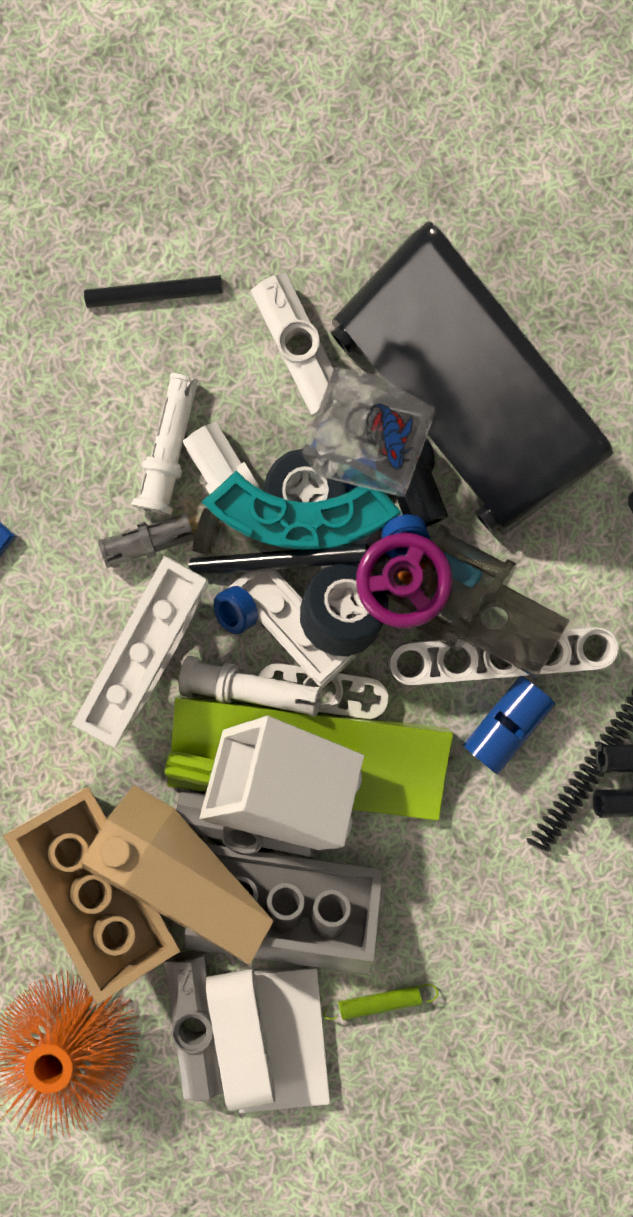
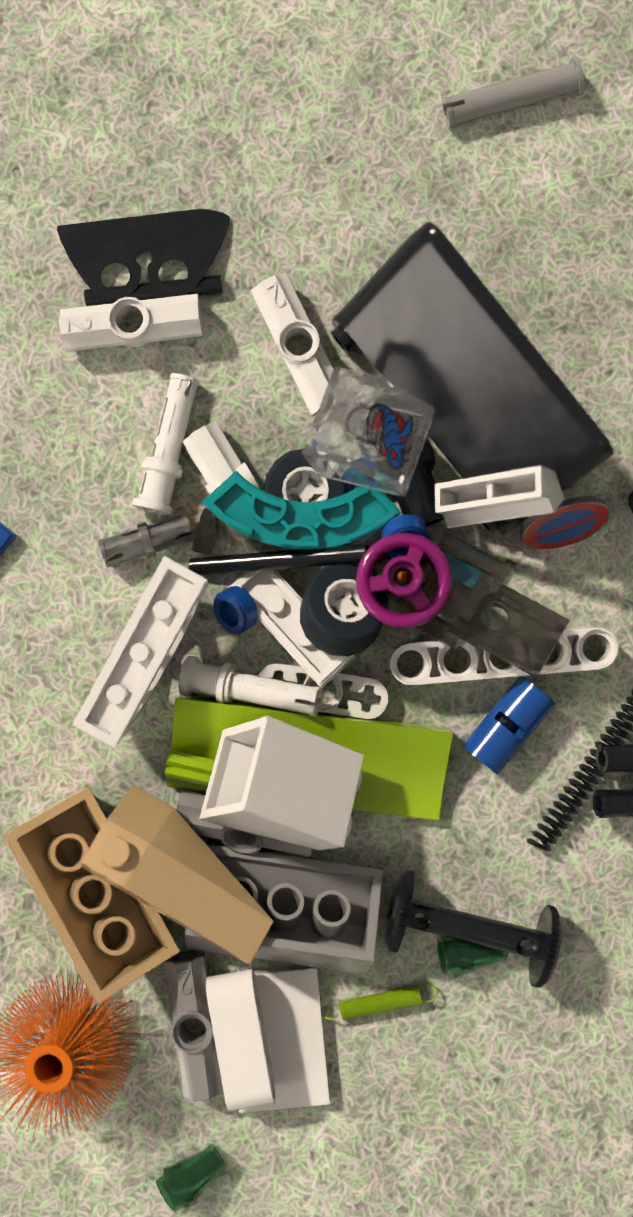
none -> black piece [57,209,230,299]
none -> white piece [58,294,203,352]
none -> clear green cone [156,1144,227,1213]
none -> black hose [385,870,562,988]
none -> white piece [435,466,565,528]
none -> clear green cone [437,936,508,978]
none -> light grey pin [442,56,585,128]
none -> piece [519,494,611,551]

